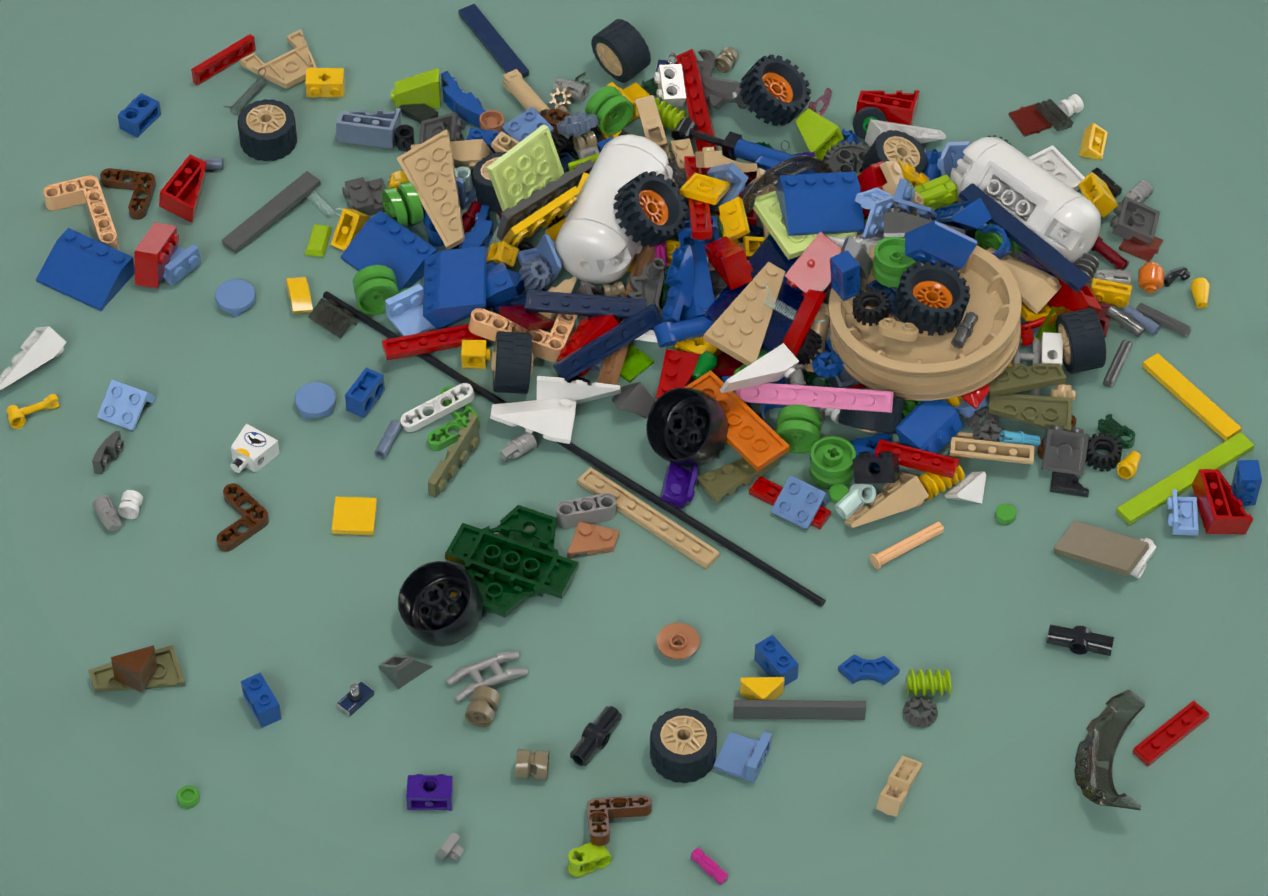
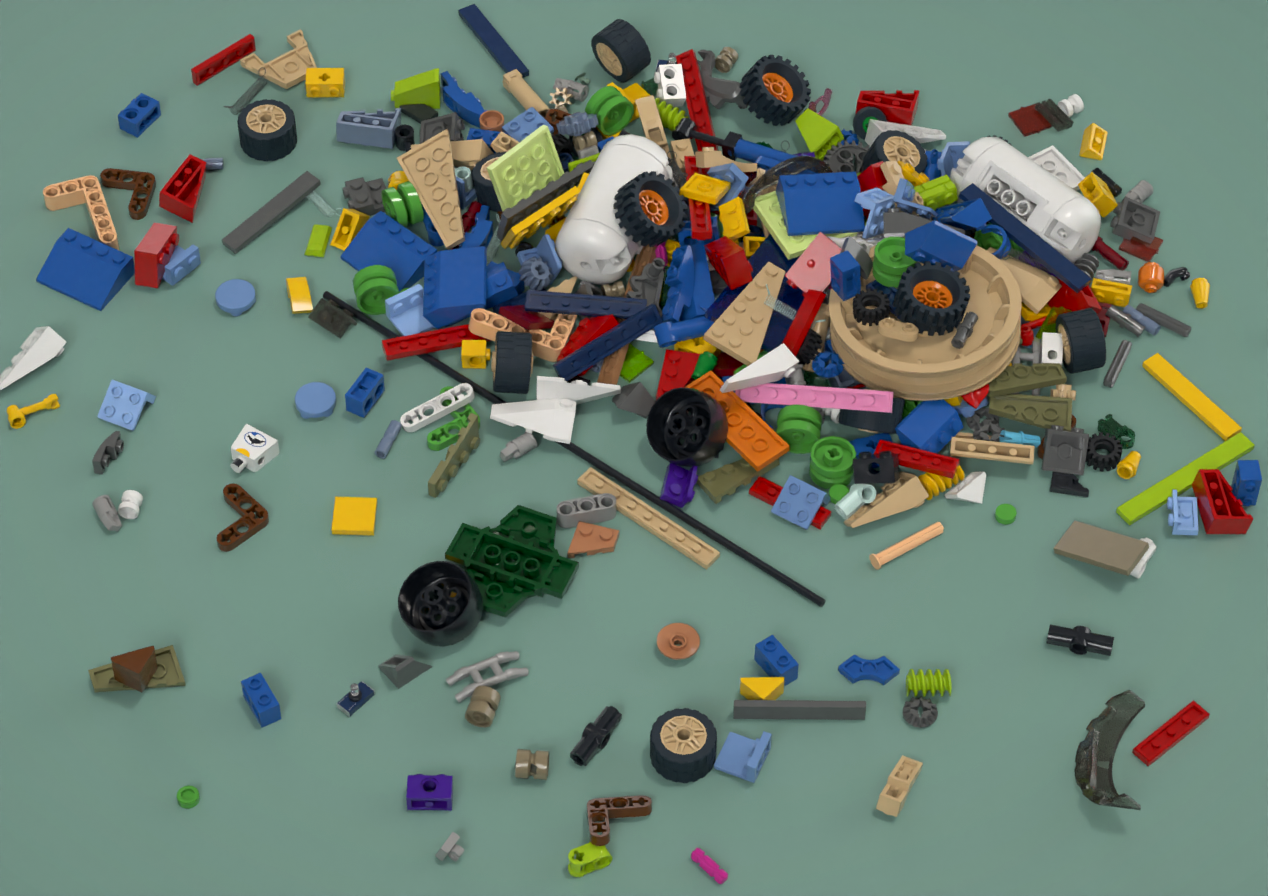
yellow brick [487,241,519,268] -> none

